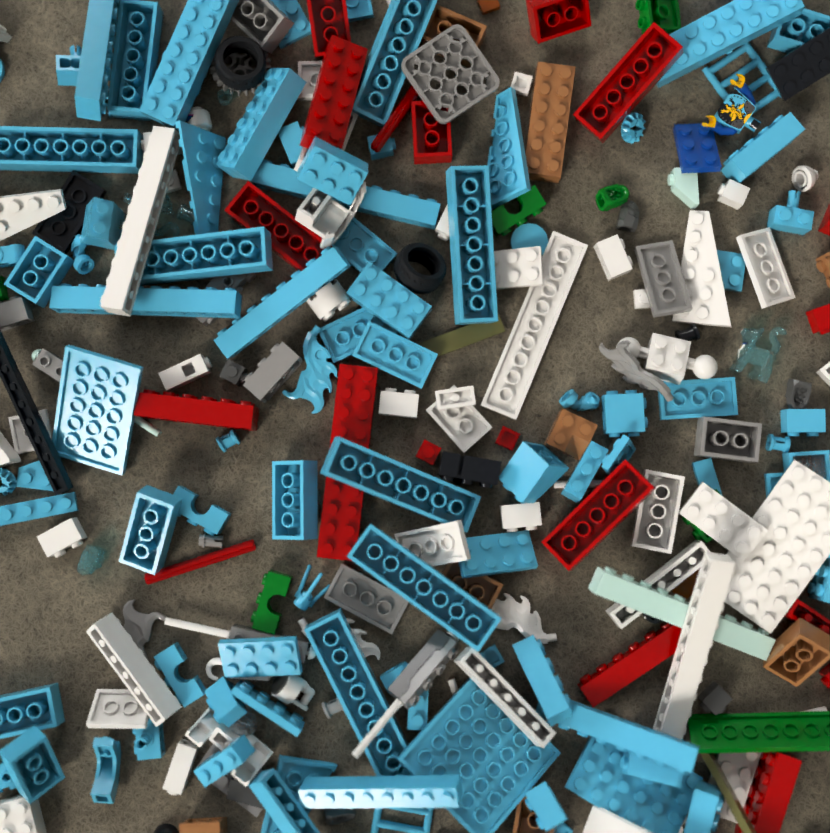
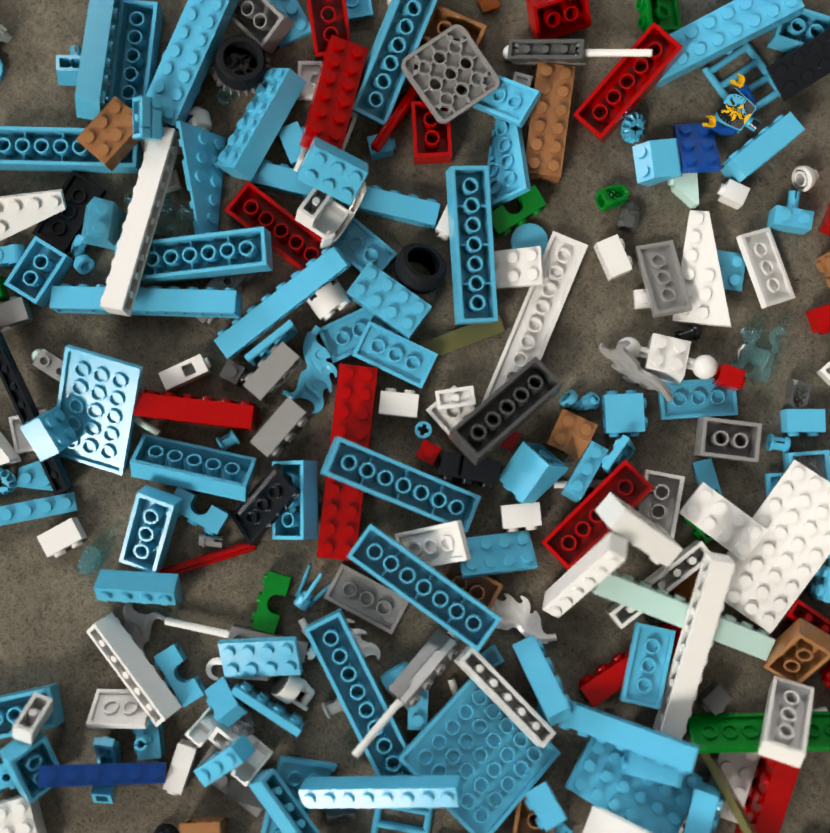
none -> white brick [12,692,53,745]
none -> medium azure brick [20,406,78,461]
none -> blue brick [37,762,166,788]
none -> medium nougat brick [76,96,140,171]
none -> medium azure slope [94,569,183,606]
none -> medium azure brick [130,433,257,502]
none -> medium azure brick [132,96,164,141]
none -> black plate [230,464,300,545]
none -> medium azure tile [244,319,299,367]
none -> light grey brick [250,397,310,458]
none -> medium azure bush [415,421,432,439]
none -> dark grey brick [448,357,563,466]
none -> medium azure plate [462,75,541,128]
none -> dark grey piece [502,39,653,65]
none -> white brick [542,531,628,618]
none -> white brick [595,492,683,568]
none -> medium azure plate [619,621,676,710]
none -> medium azure slope [632,138,683,186]
none -> red brick [712,364,746,391]
none -> white brick [758,675,815,768]

